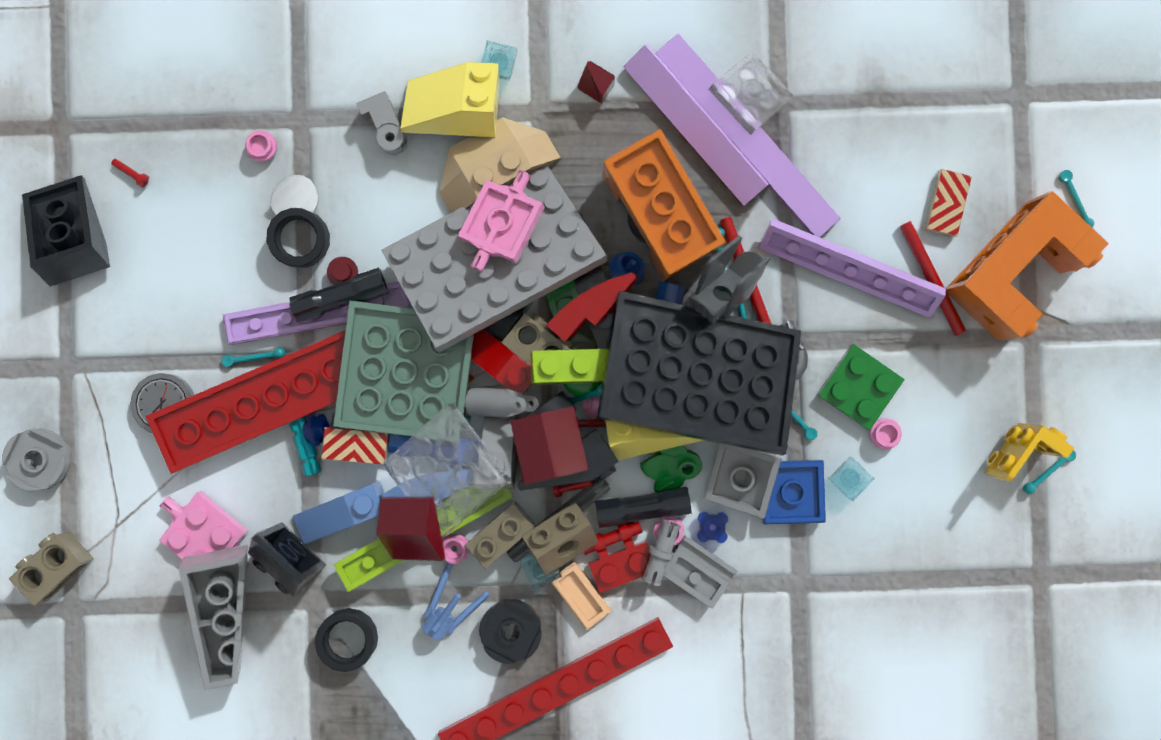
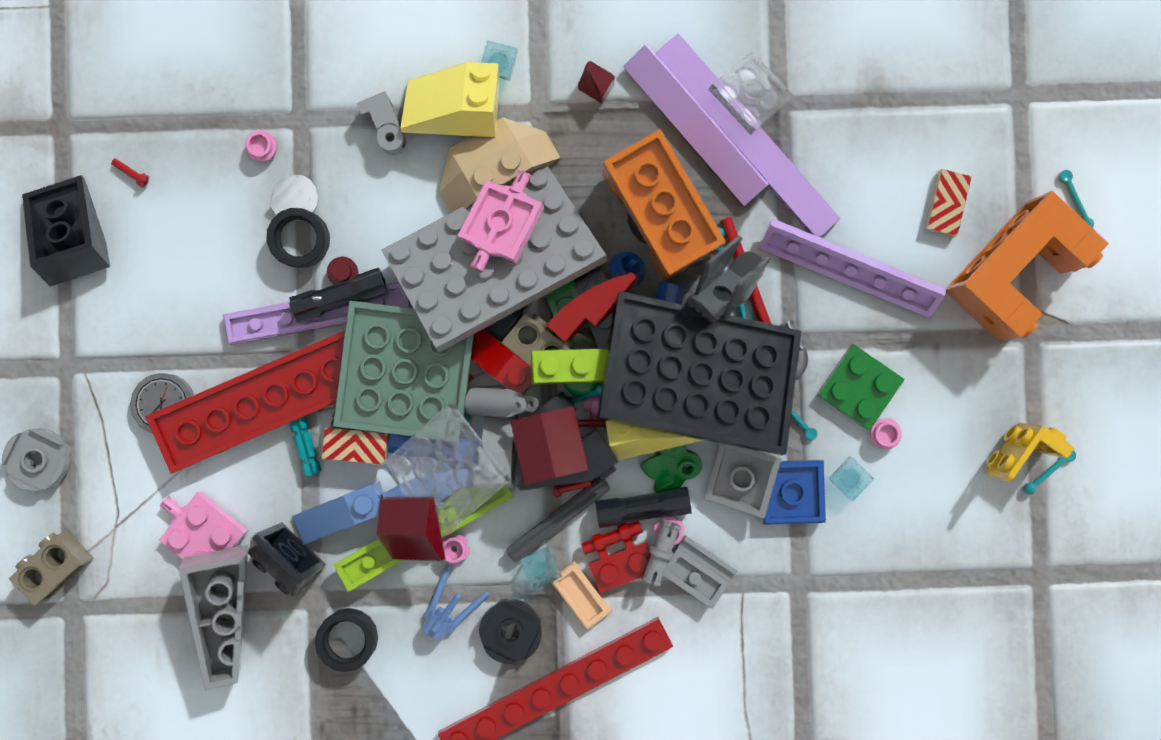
teal hinge [221,347,286,367] -> none
clear blue plate [303,414,330,446] -> none
dark tan brick [465,501,535,569] -> none
dark tan brick [522,502,598,576] -> none
clear blue plate [697,511,728,543] -> none
red bar [899,221,967,336] -> none

